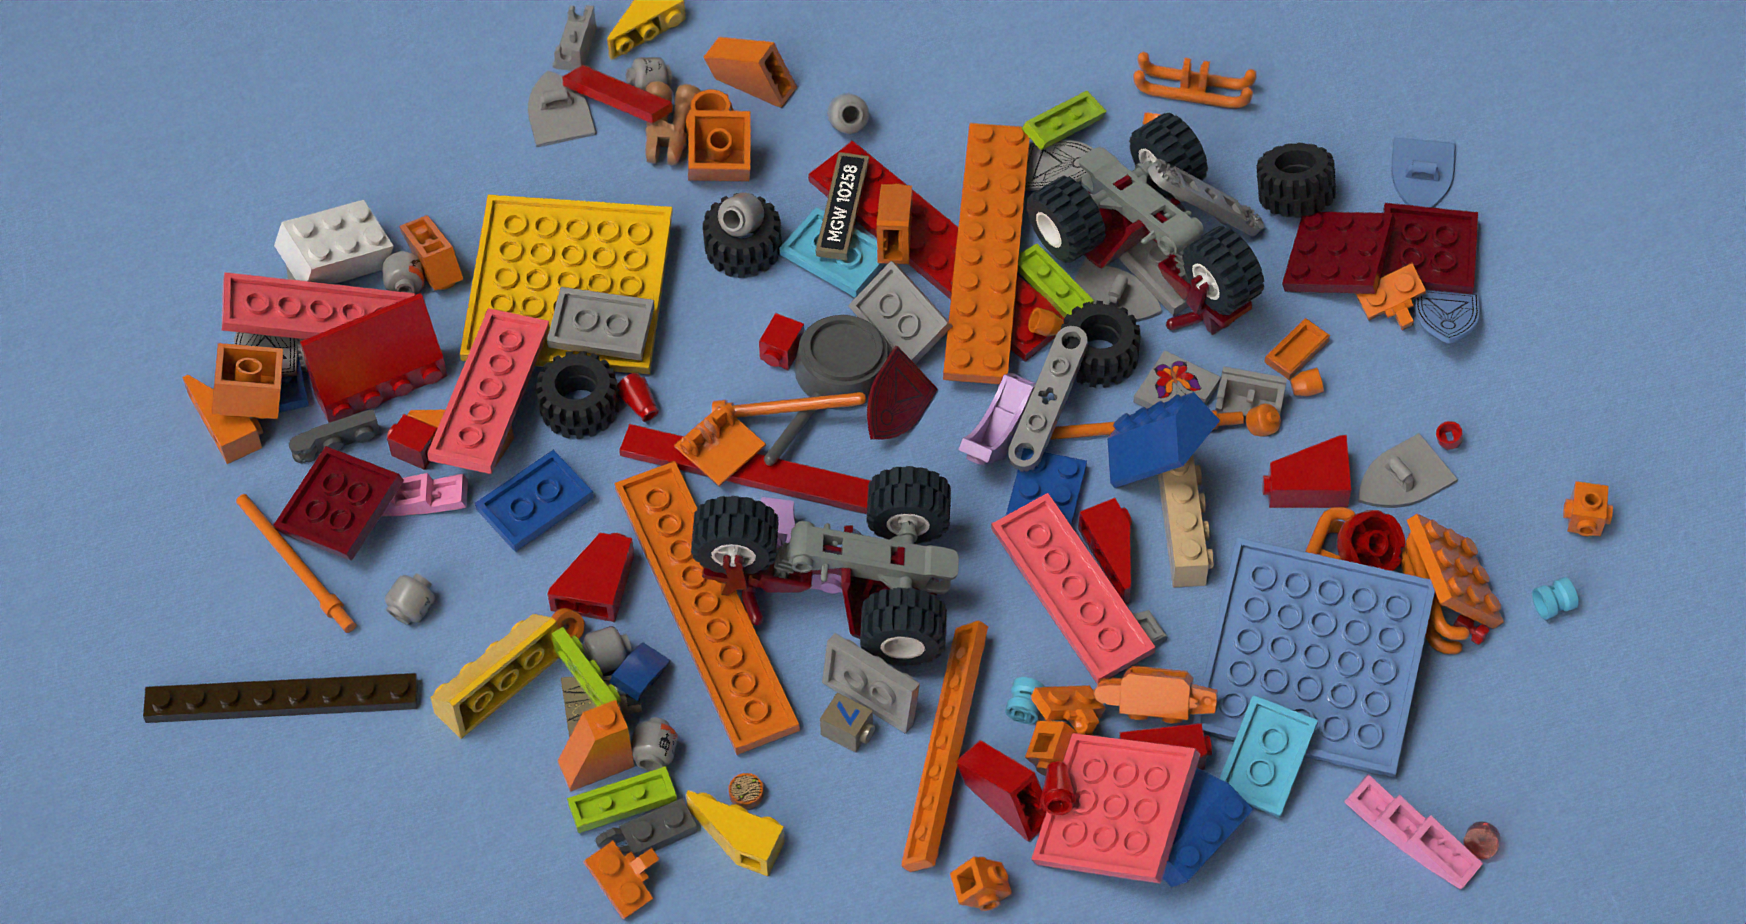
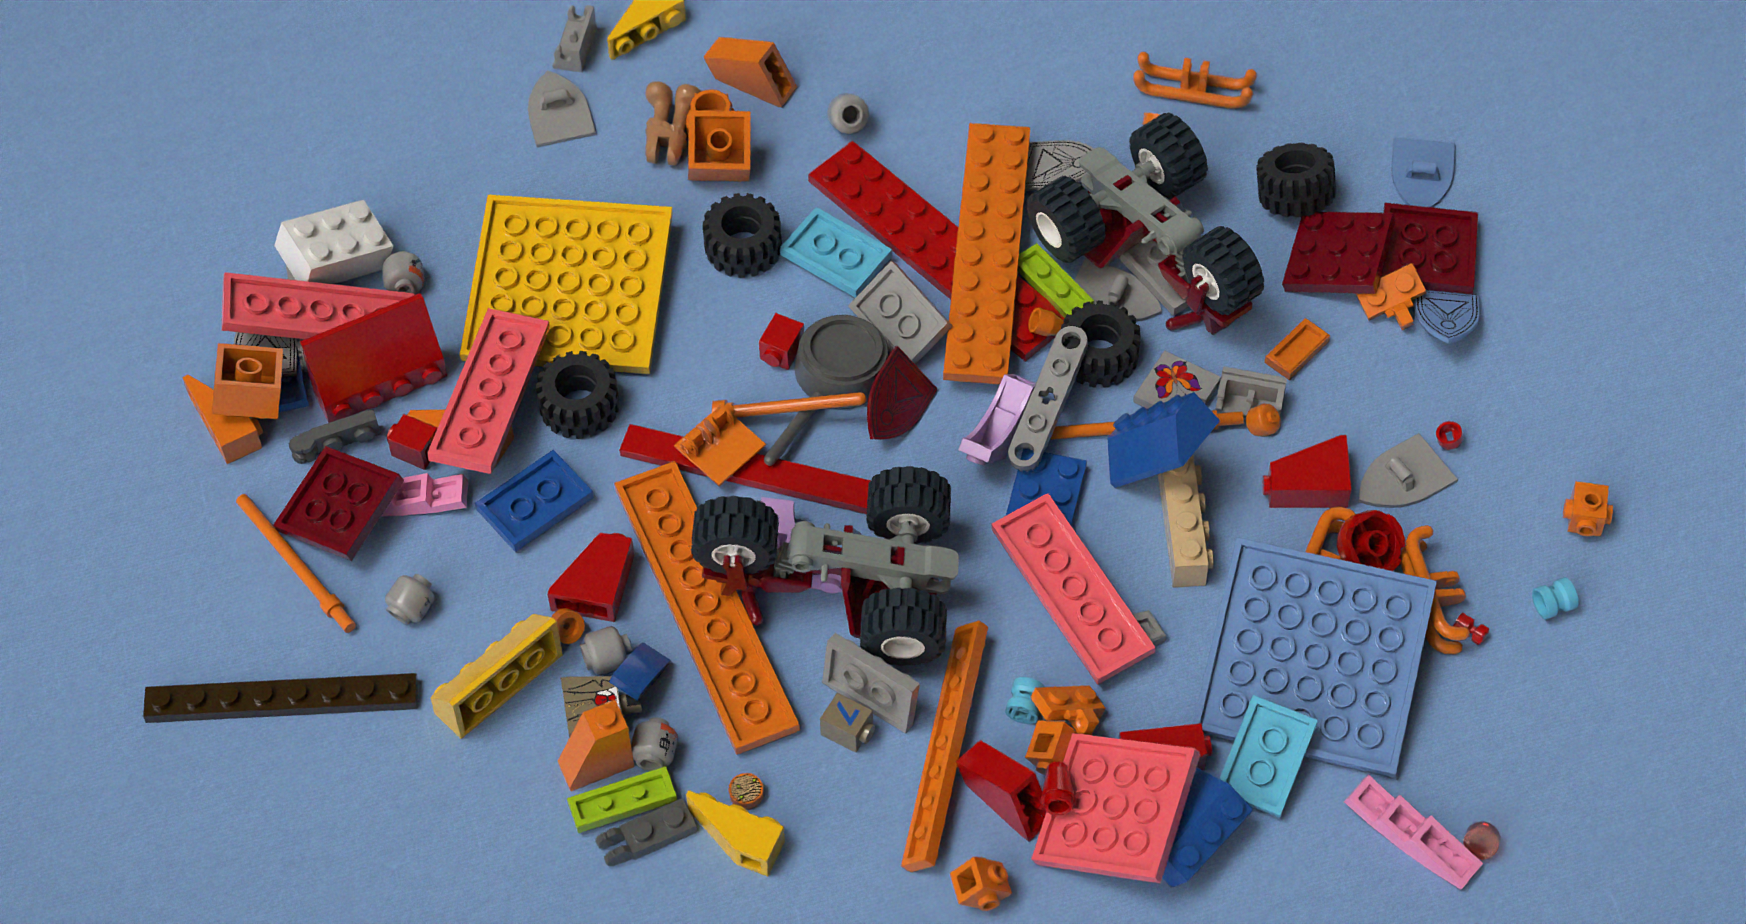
orange slope [399,215,463,291] -> none
light grey plate [547,287,655,361] -> none
lime plate [551,627,621,707] -> none
red tile [562,65,673,124] -> none
orange hinge [583,841,659,919] -> none
red cone [617,373,659,422] -> none
light grey head [626,57,672,91] -> none
light grey head [718,193,764,237] -> none
tile [816,152,869,261] -> none
orange slope [877,184,912,264] -> none
lime plate [1022,90,1107,151] -> none
red slope [1078,498,1132,605] -> none
orange hinge [1093,666,1218,723] -> none
light grey piece [1148,159,1264,236] -> none
orange hose [1290,368,1324,396] -> none
orange plate [1407,513,1504,629] -> none

